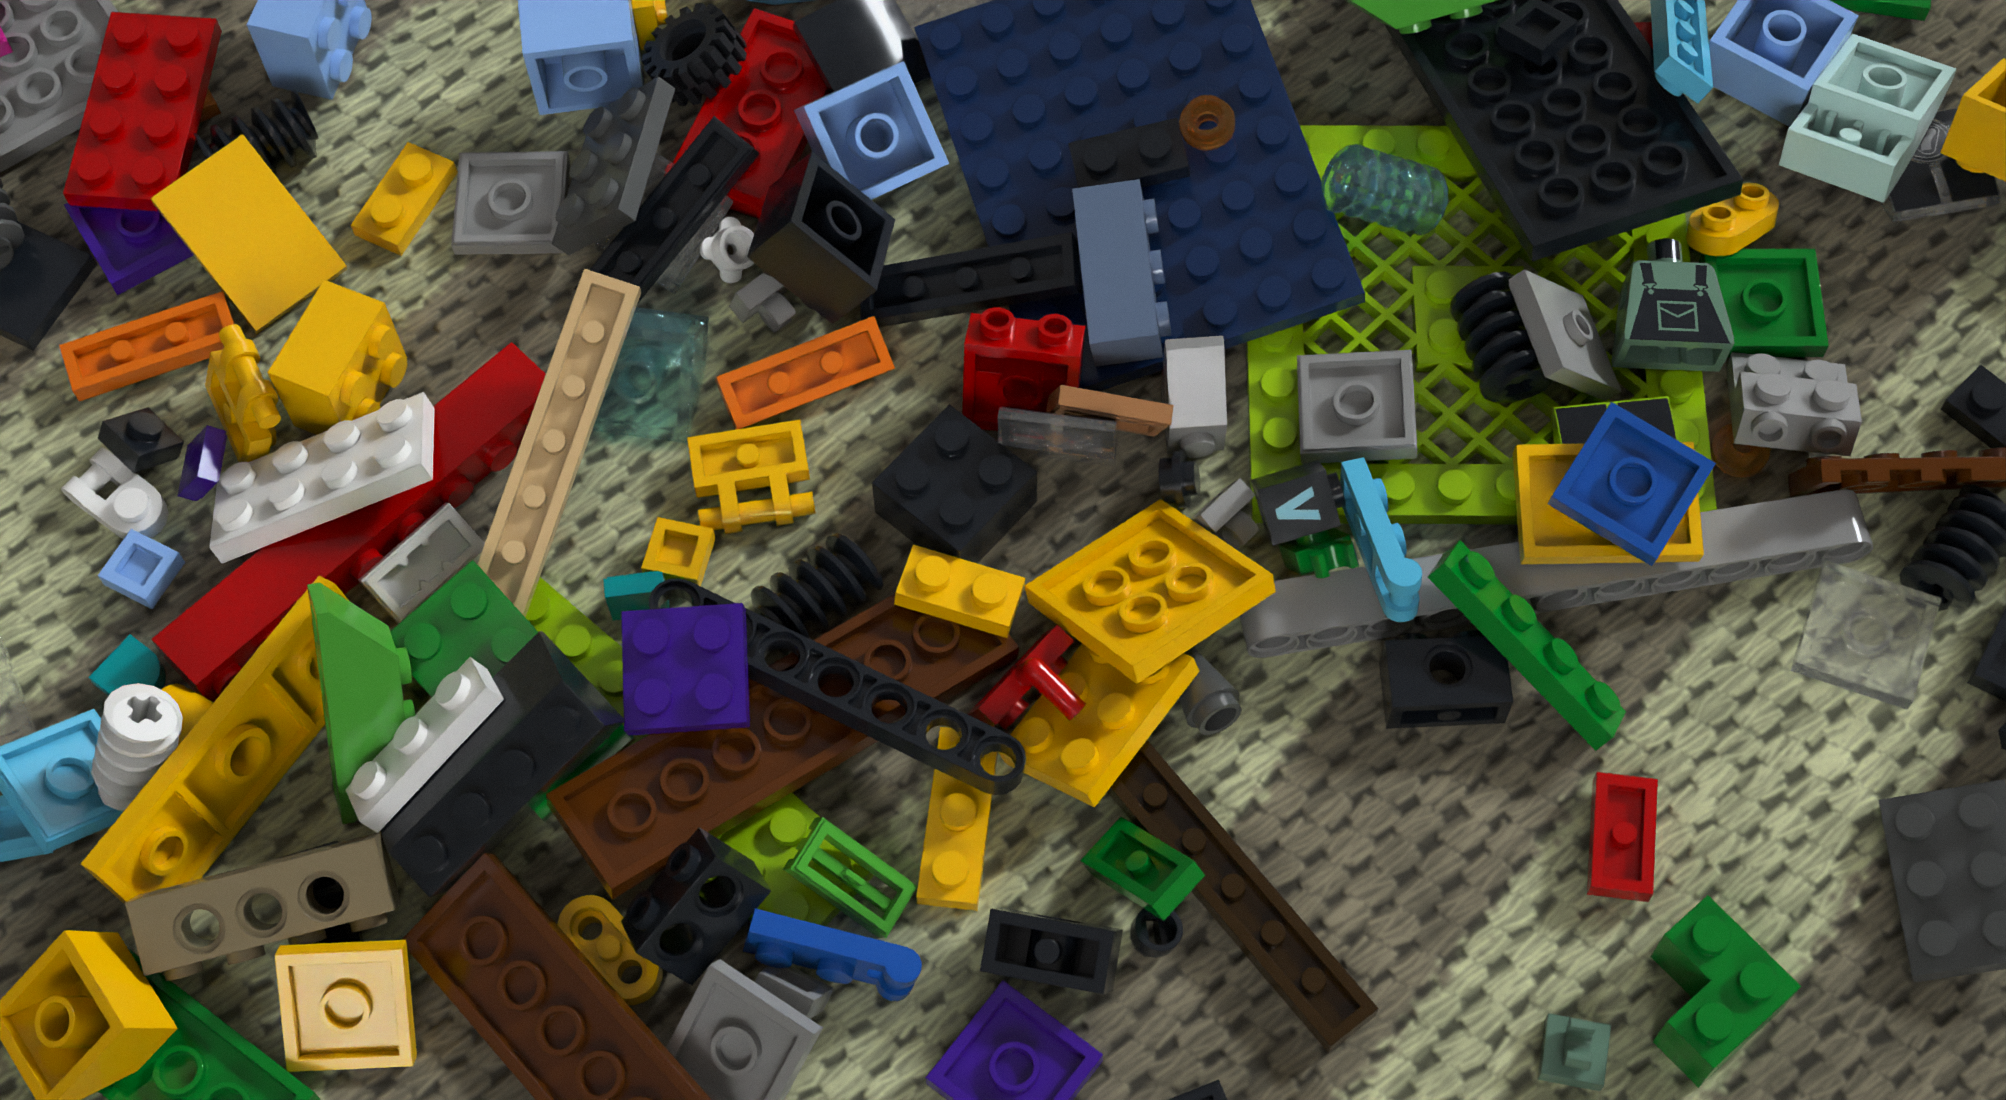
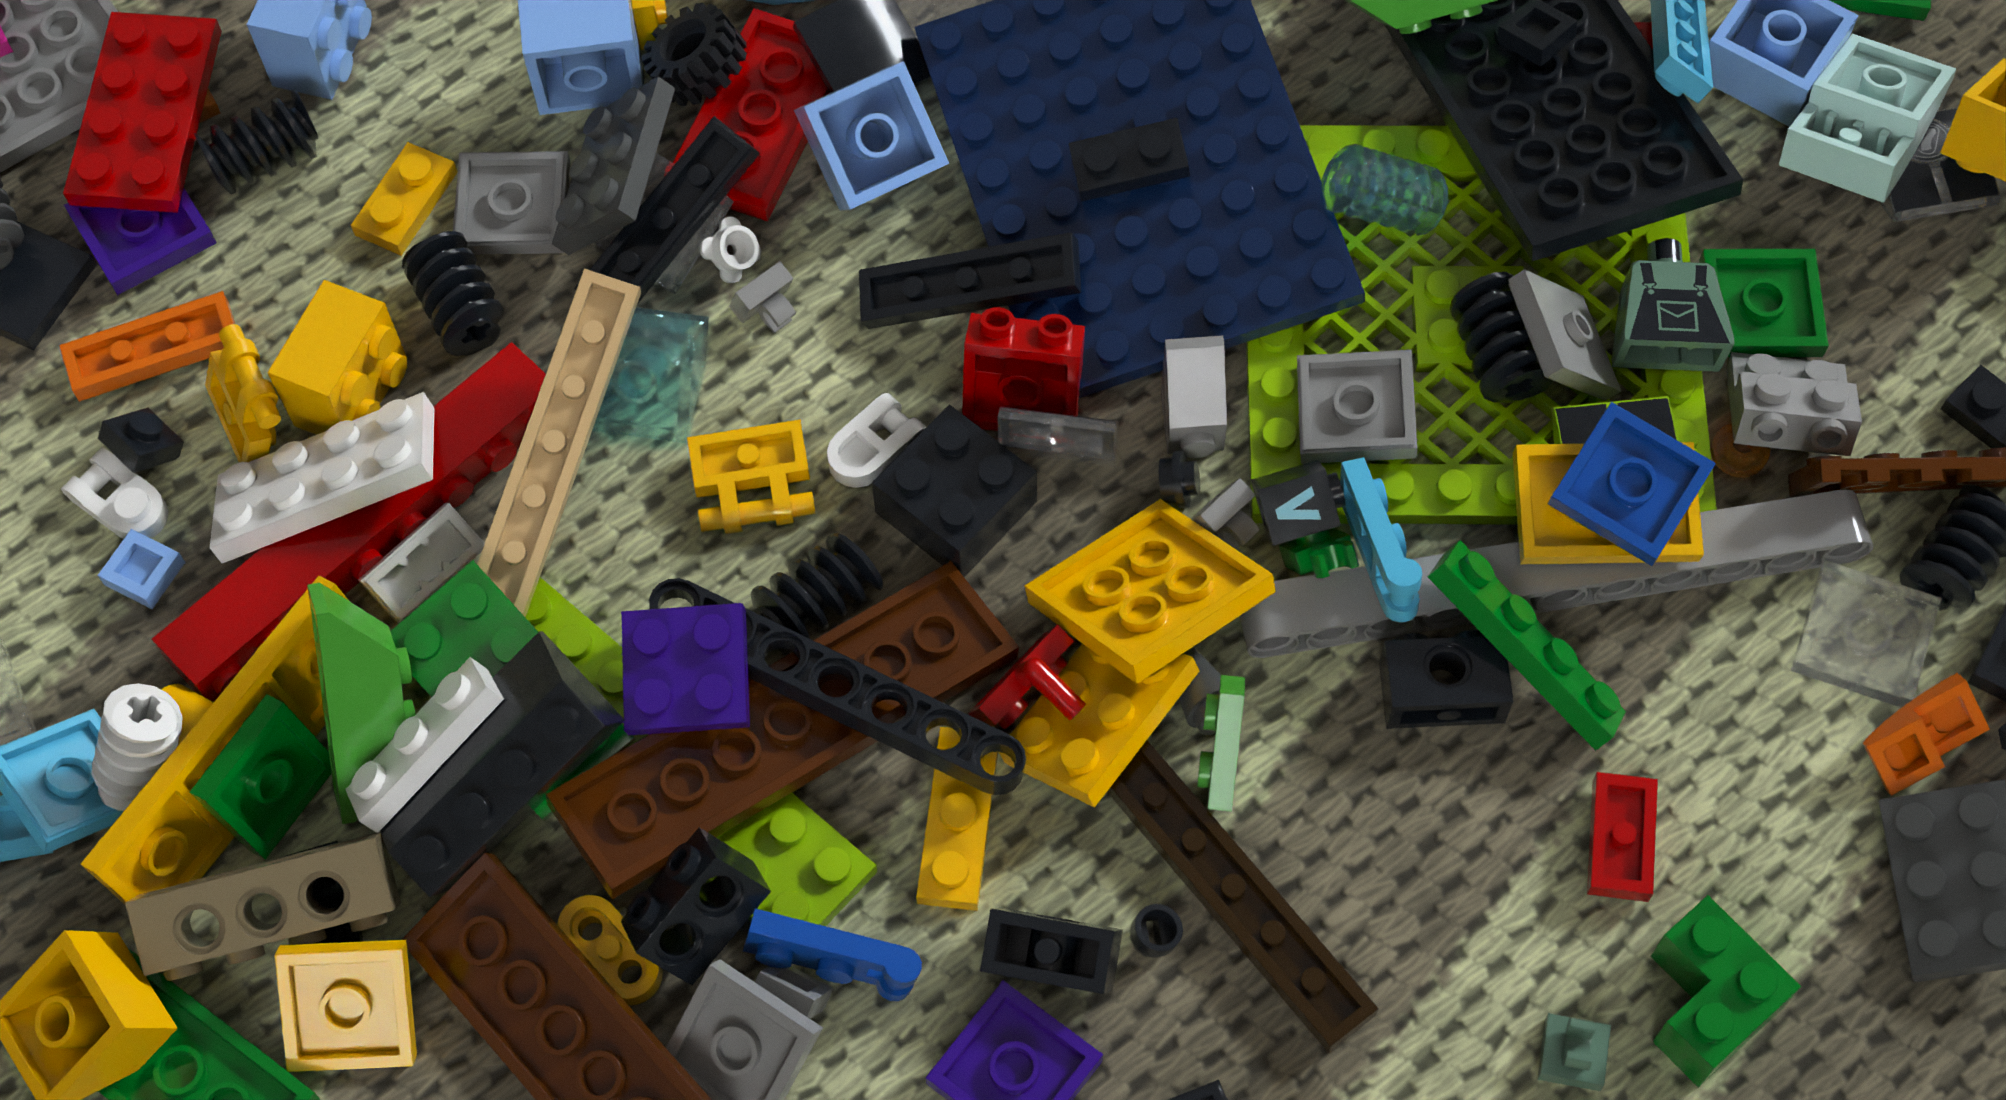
teal tile [88,634,166,696] -> none
yellow tile [151,134,347,334] -> none
dark purple tile [178,425,228,501] -> none
teal tile [603,571,670,621] -> none
yellow plate [641,517,716,586] -> none
orange plate [715,316,895,430] -> none
black brick [747,152,896,324] -> none
bright green tile [783,817,918,938] -> none
yellow plate [894,545,1026,638] -> none
medium nougat tile [1046,385,1174,437] -> none
sand blue brick [1072,179,1171,367] -> none
green plate [1080,817,1205,921] -> none
clear orange plate [1179,95,1236,150] -> none
yellow plate [1686,183,1779,256] -> none
none -> green plate [190,694,331,860]
none -> black piece [402,231,504,356]
none -> white plate [827,393,926,488]
none -> bright green plate [1197,675,1245,812]
none -> orange slope [1863,673,1990,796]

